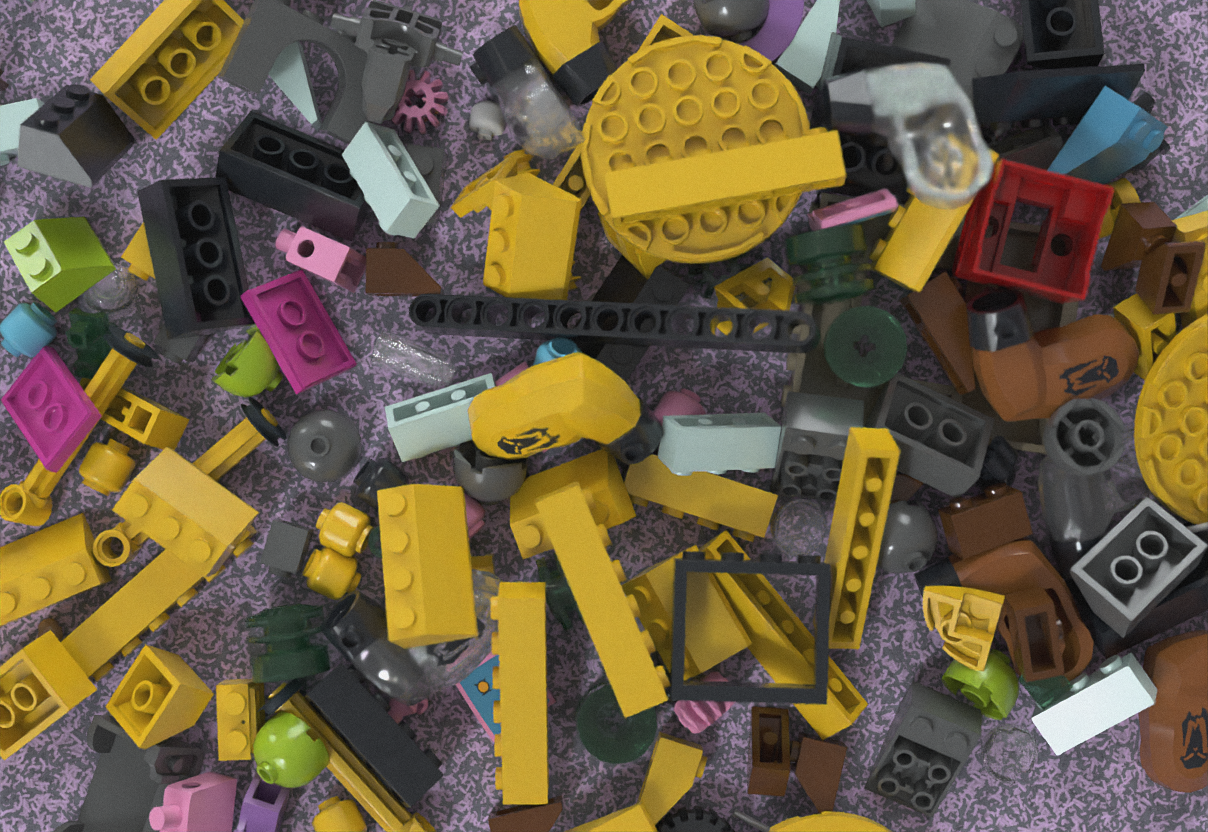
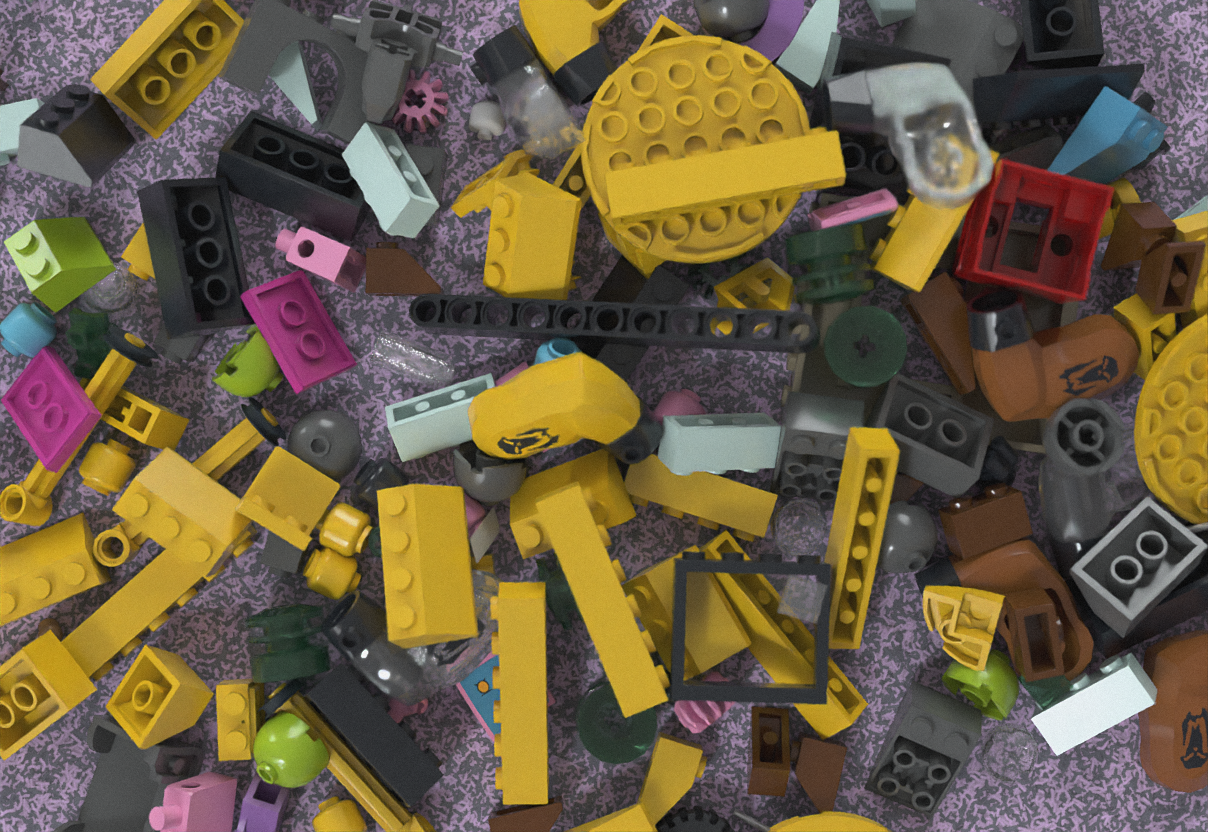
none -> yellow bracket [235,446,340,551]
none -> white sticker [469,507,500,563]
none -> clear tile [777,574,827,623]

